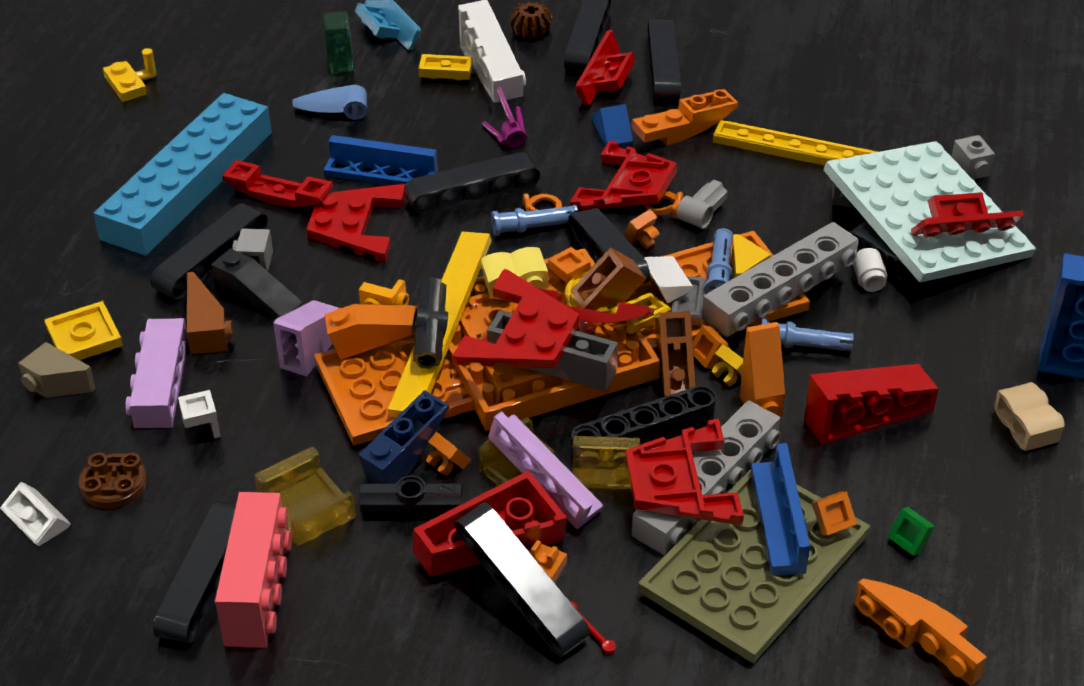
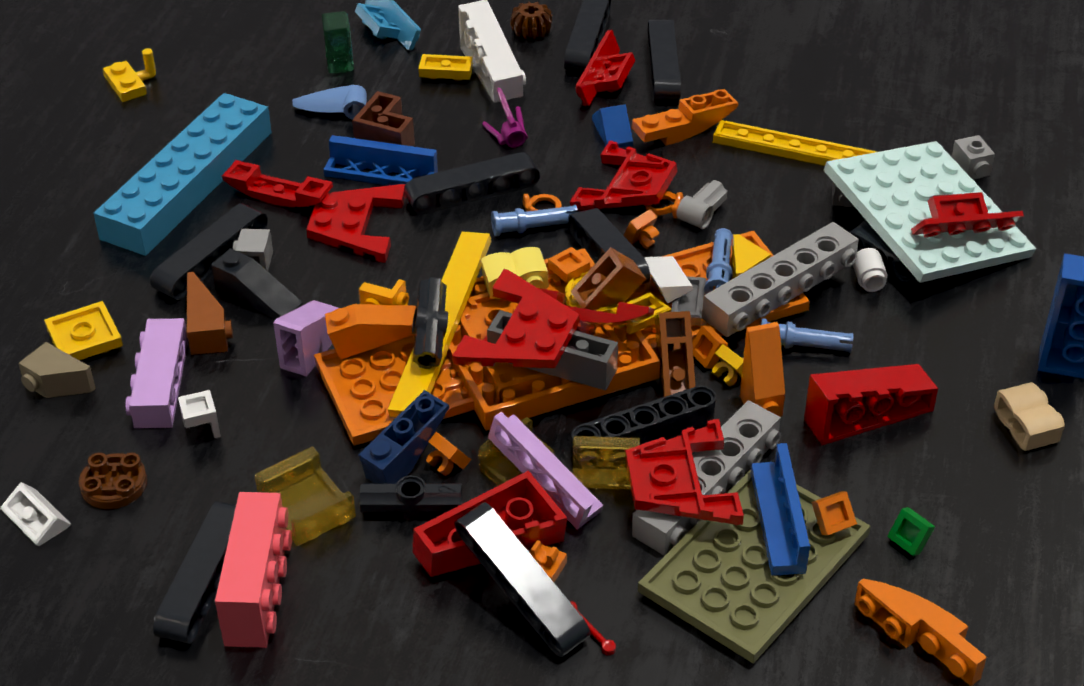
none -> copper brick [352,91,415,146]

